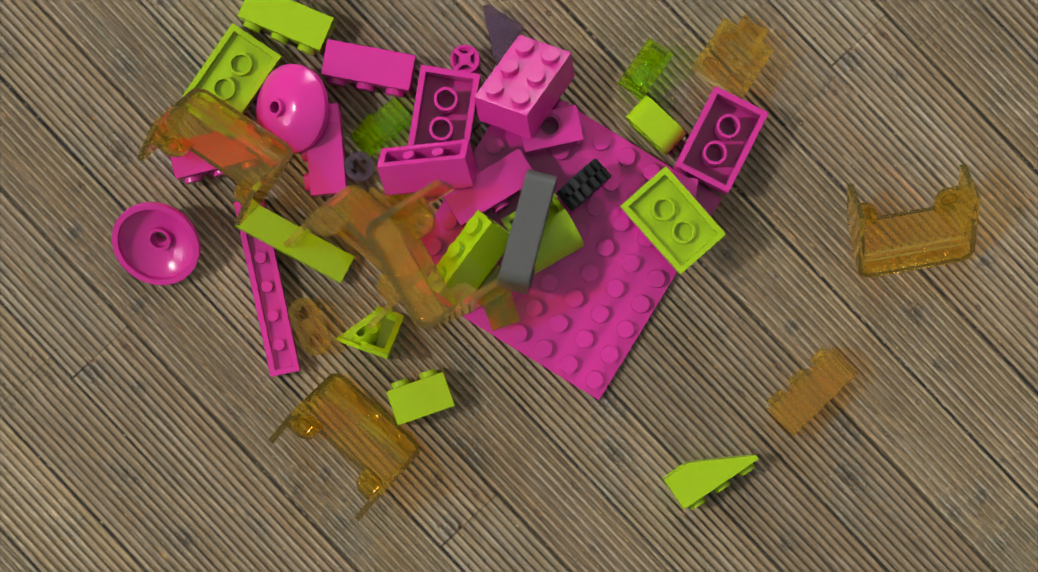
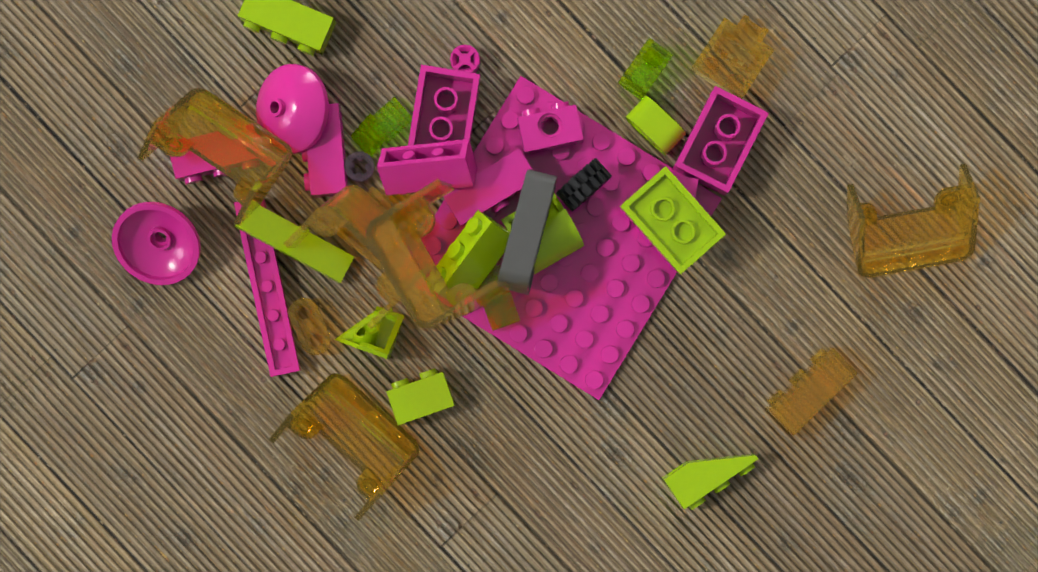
lime plate [182,23,283,128] -> none
dark pink brick [321,39,417,98] -> none
dark pink brick [474,34,575,139] -> none
clear purple slope [483,4,524,66] -> none

